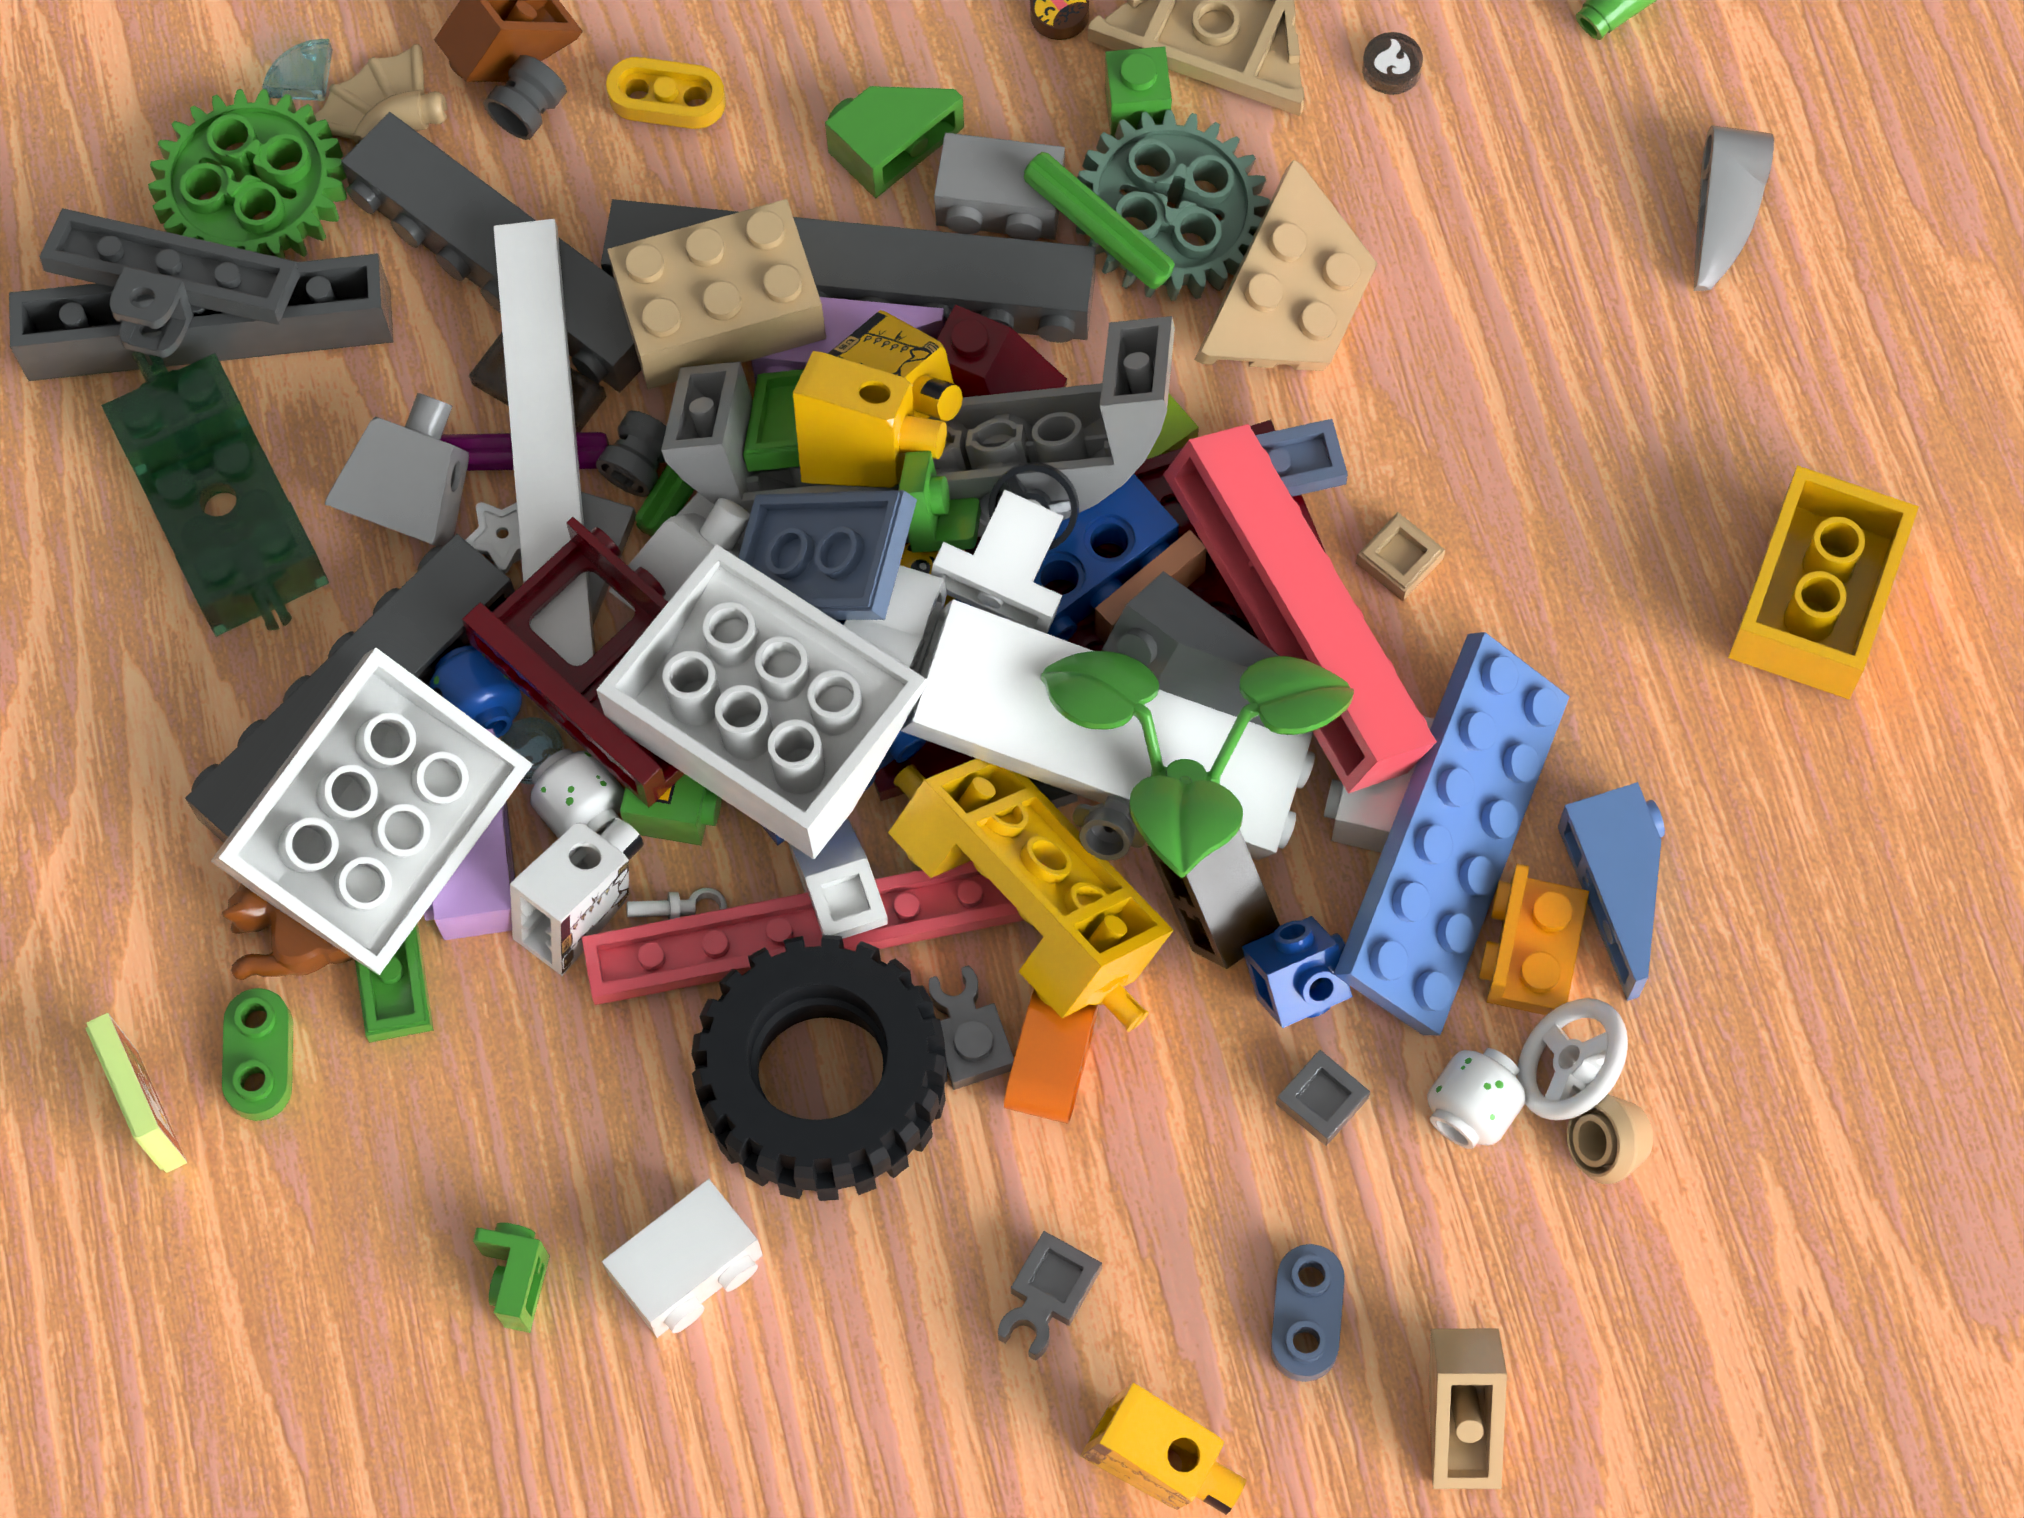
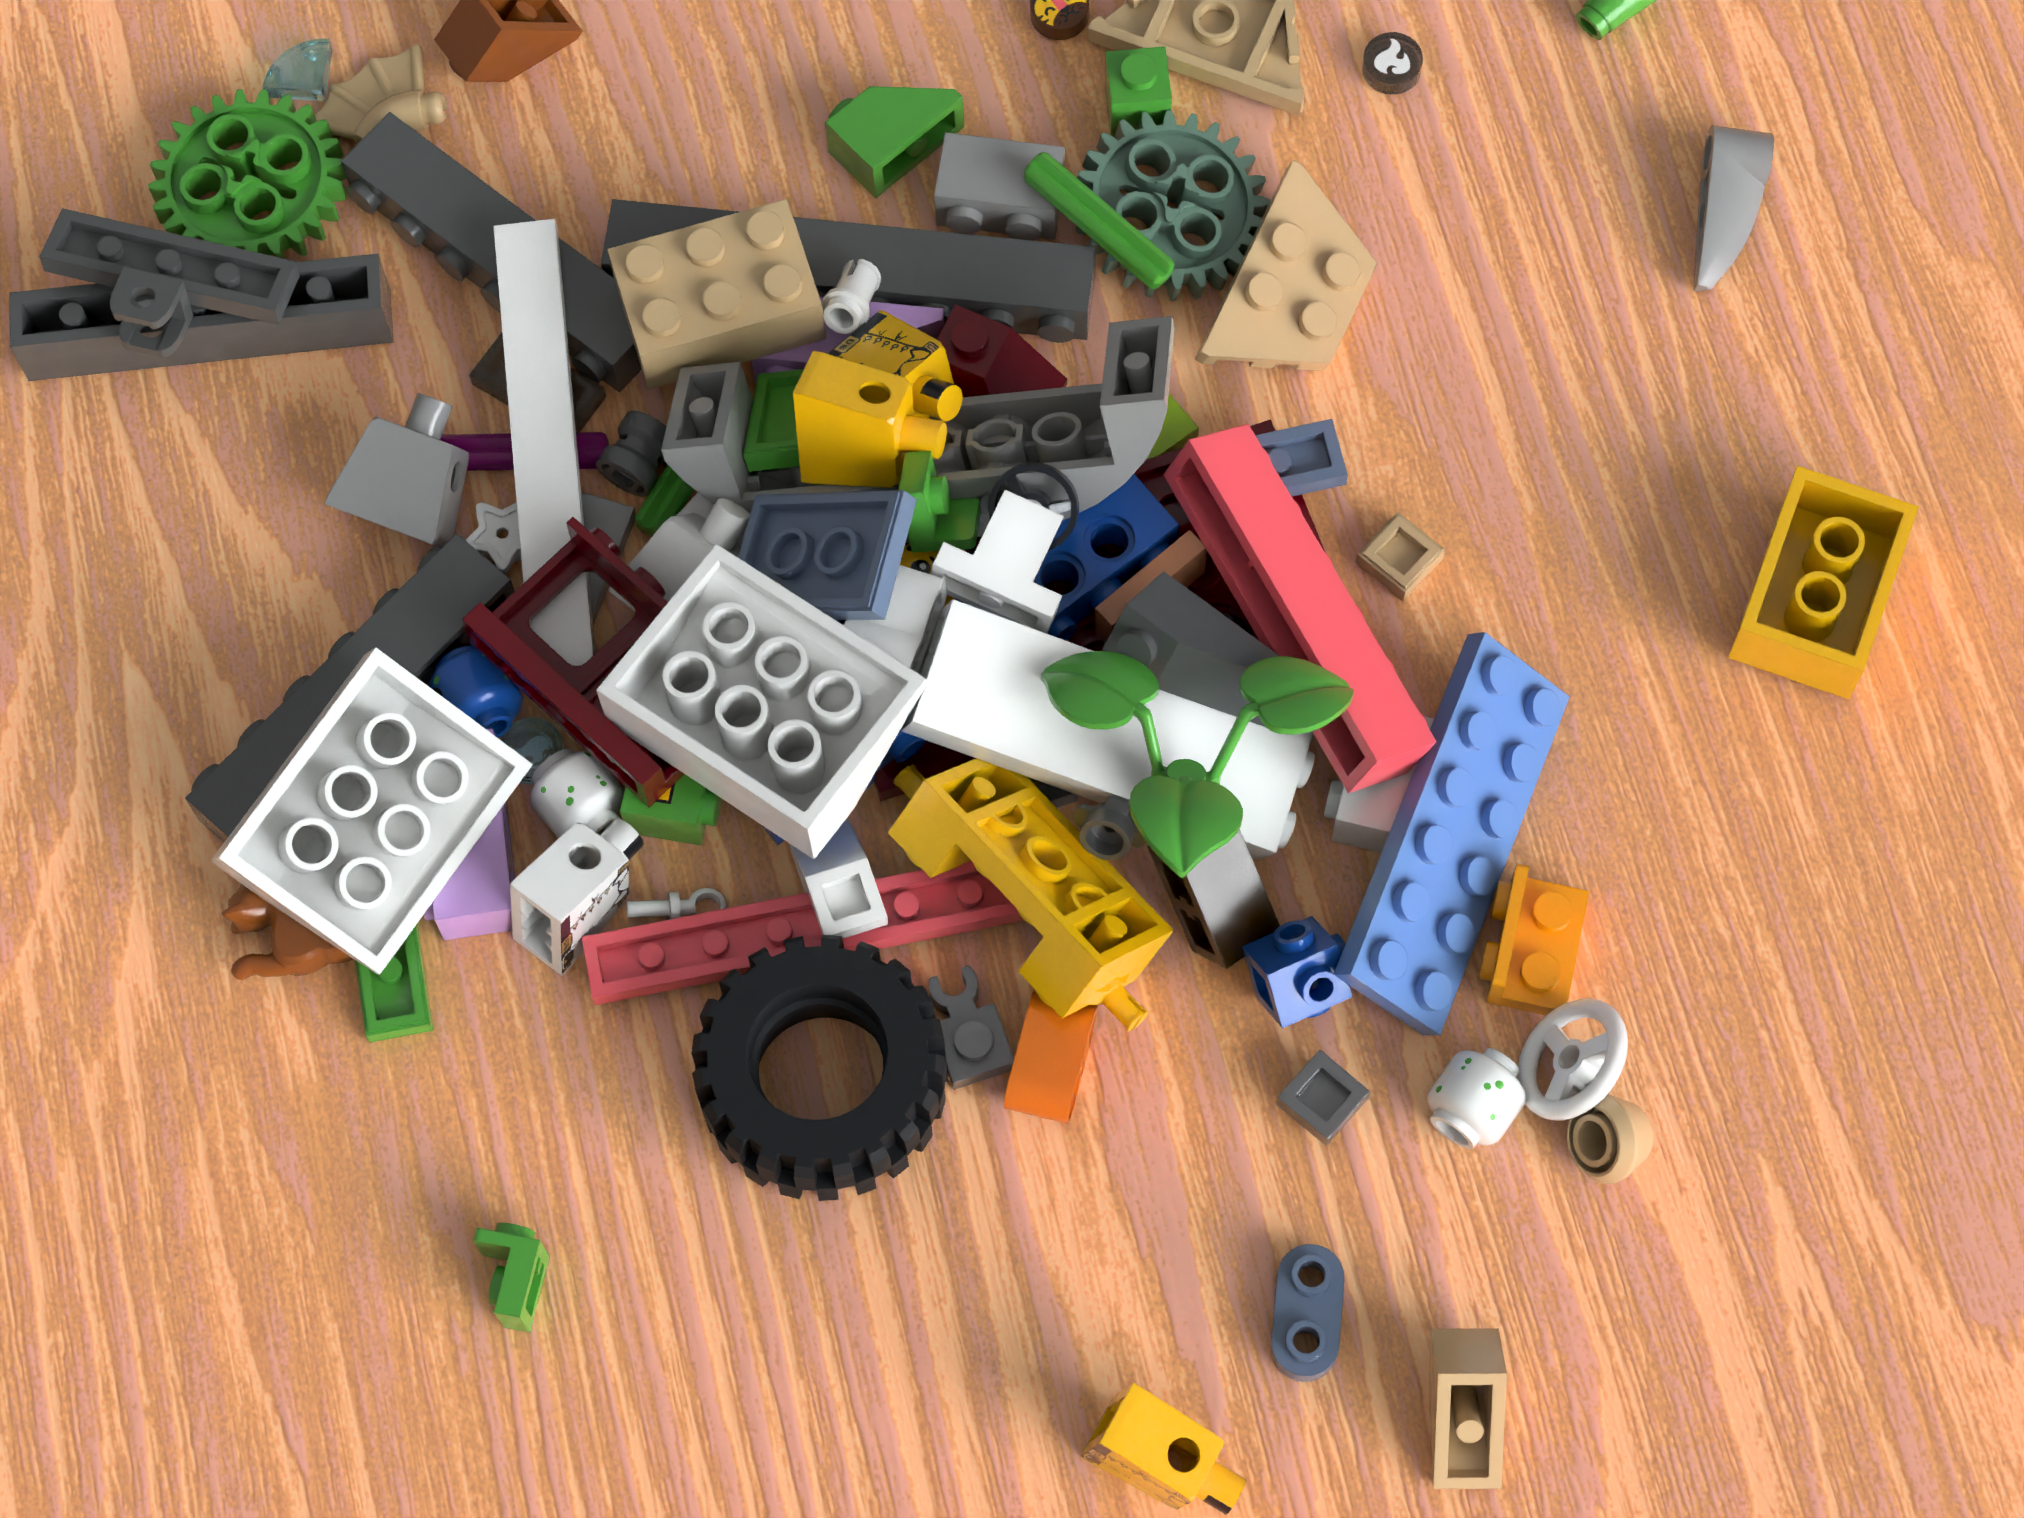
yellowish green tile [85,1013,187,1173] -> none
clear green brick [101,351,329,637] -> none
bright green plate [222,988,293,1121] -> none
dark grey wheel [483,55,567,140] -> none
white brick [602,1179,763,1338] -> none
yellow plate [606,57,726,129] -> none
flat silver plate [998,1231,1102,1361] -> none
medium blue slope [1558,782,1665,1001] -> none
none -> white pin [822,259,881,334]

